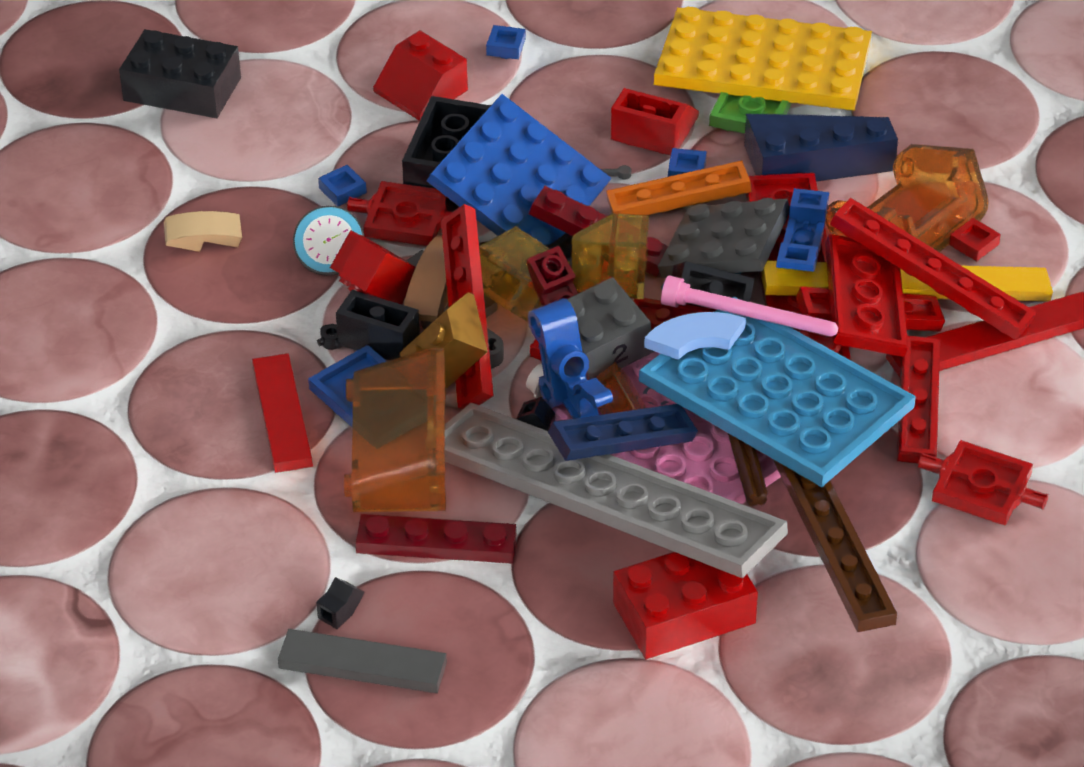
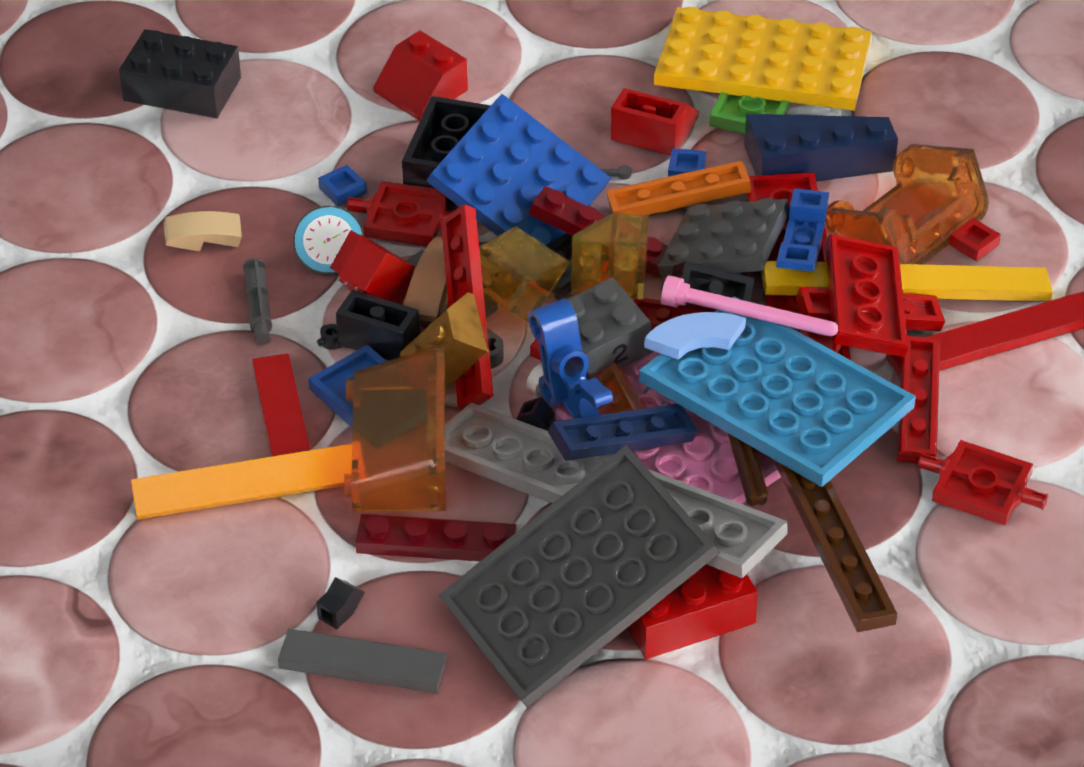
blue plate [486,25,526,60] -> none
dark red slope [526,246,579,306] -> none
red plate [830,197,1036,340] -> none
none -> light orange tile [131,442,368,520]
none -> dark grey piece [243,258,272,345]
none -> dark grey plate [439,445,720,708]

